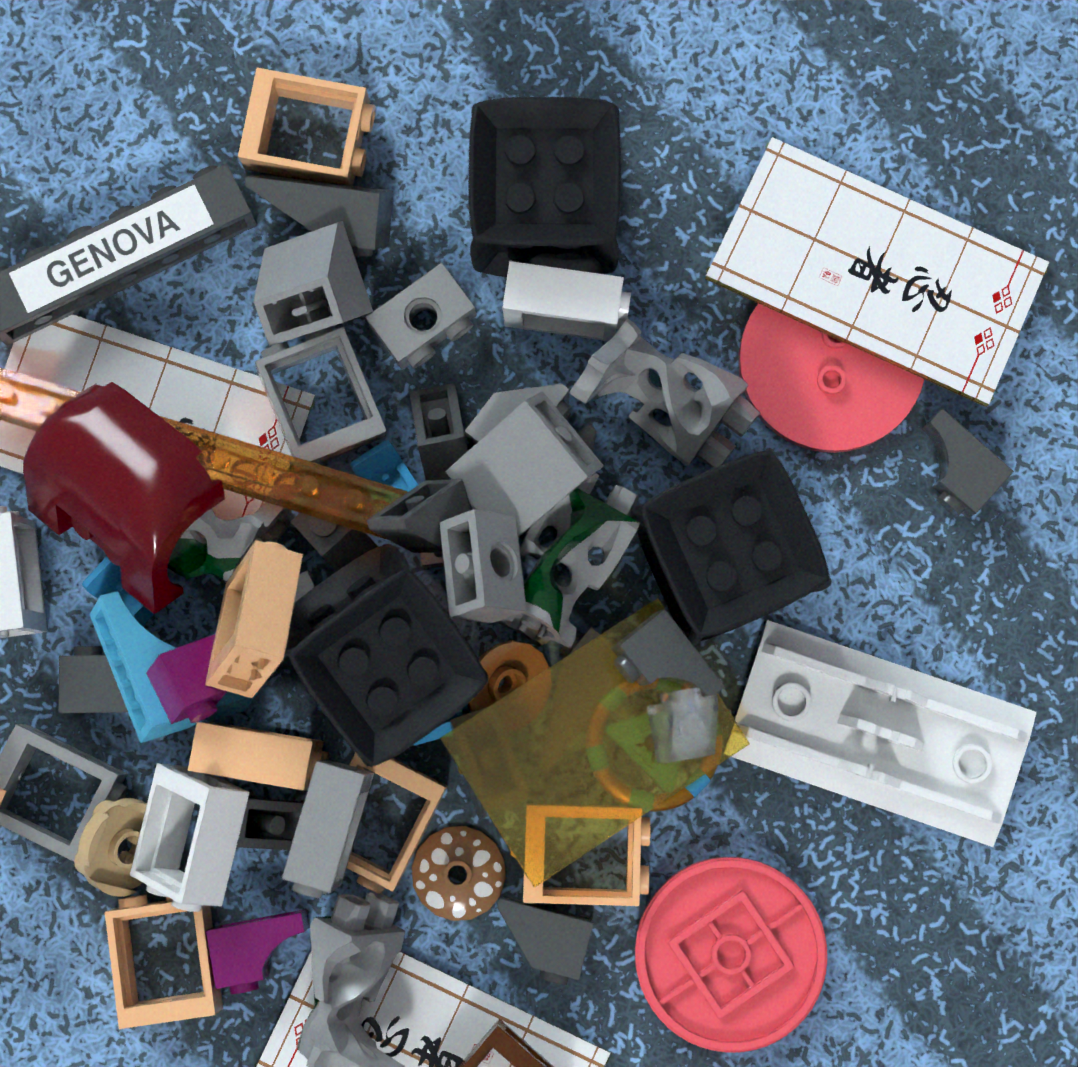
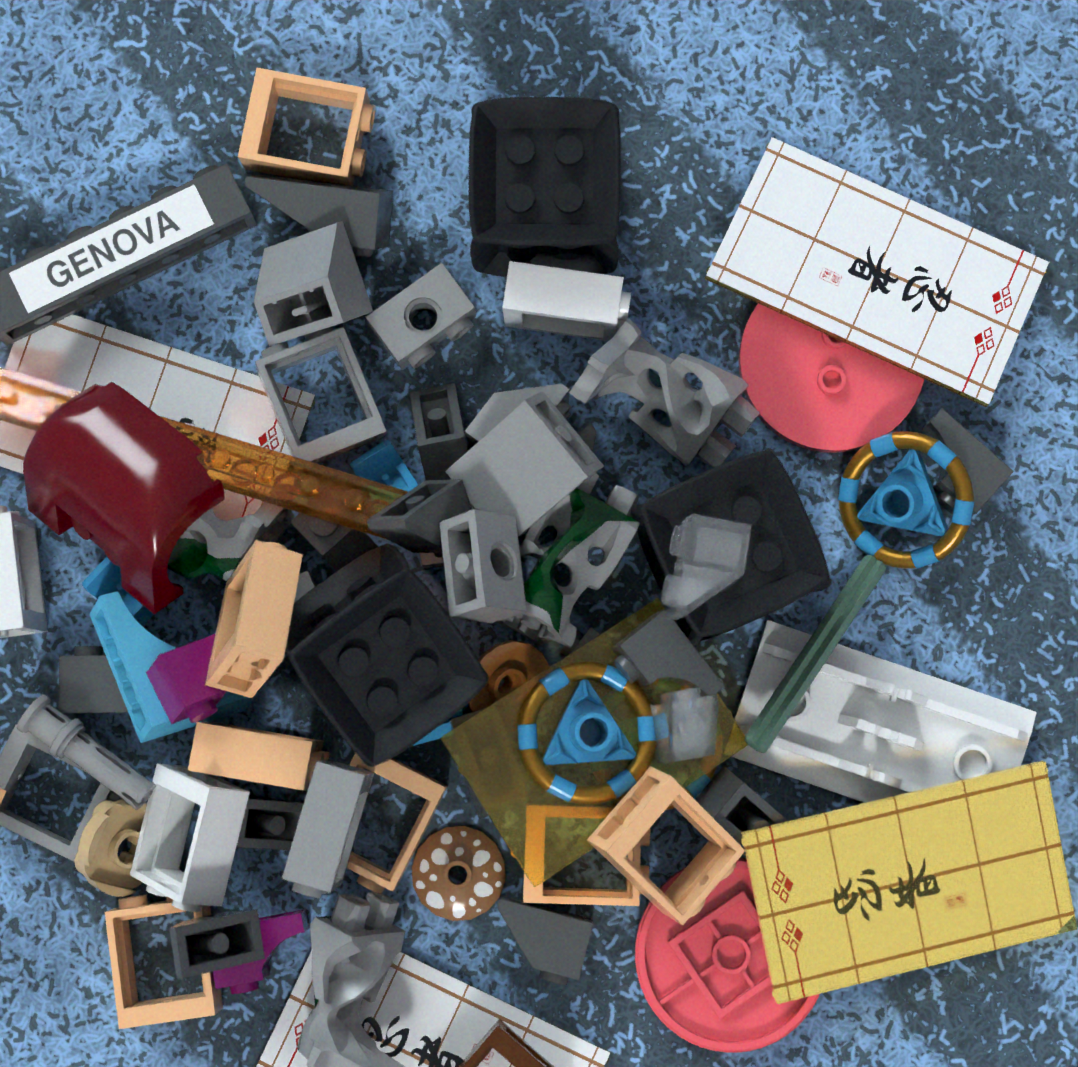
none -> light grey pin [17,694,156,810]
none -> dark grey slope [169,909,265,979]
none -> dark azure piece [517,662,658,804]
none -> light nougat window [587,766,746,925]
none -> clear slope [661,513,752,620]
none -> dark grey slope [695,766,788,846]
none -> clear yellow piece [741,761,1077,1004]
none -> sand green axle [744,555,886,753]
none -> dark azure piece [838,431,975,569]

